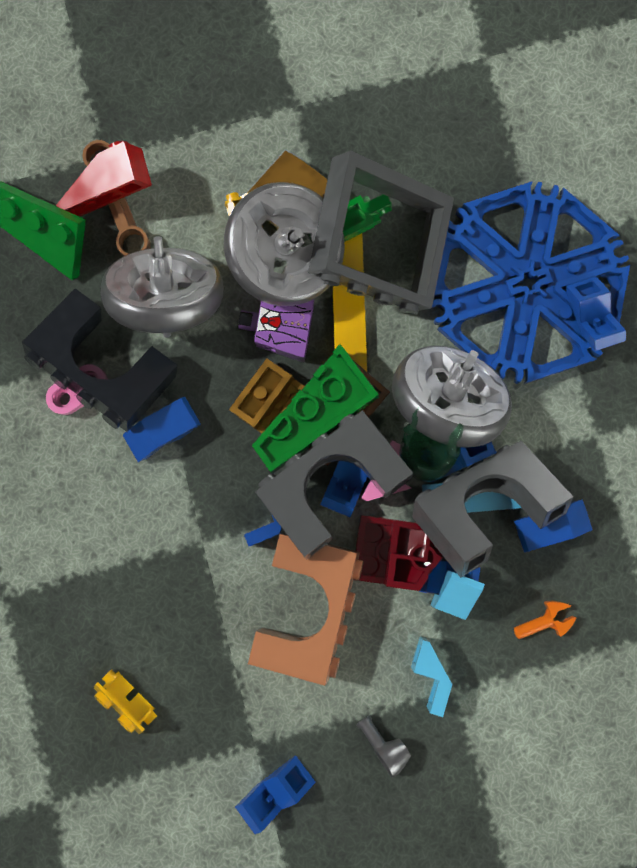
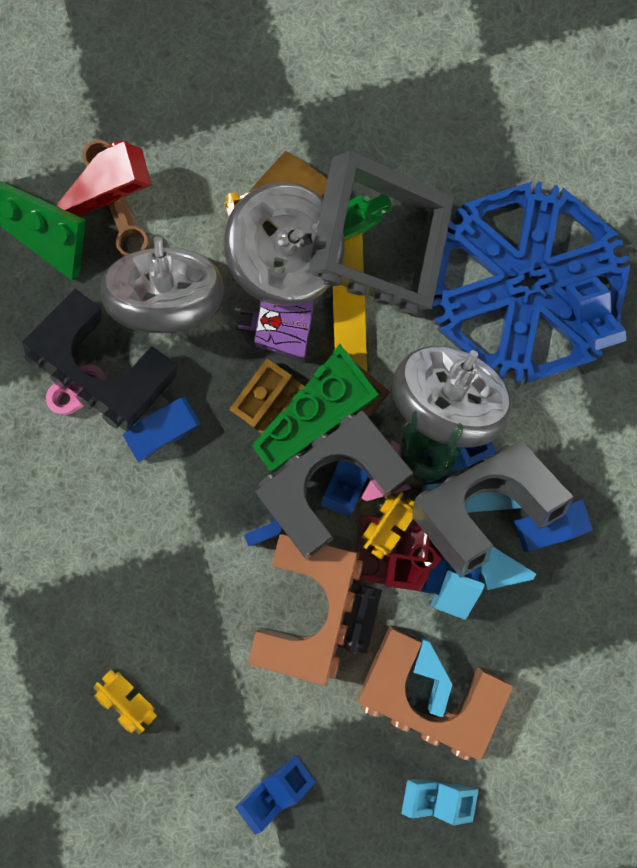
flat silver bar [356,715,411,778] -> none
orange bar [514,601,576,639] -> none
none -> black hinge [337,583,382,654]
none -> nougat arch [357,625,514,761]
none -> yellow hinge [361,492,415,560]
none -> medium azure slope [401,778,479,825]
none -> medium azure slope [479,547,536,590]

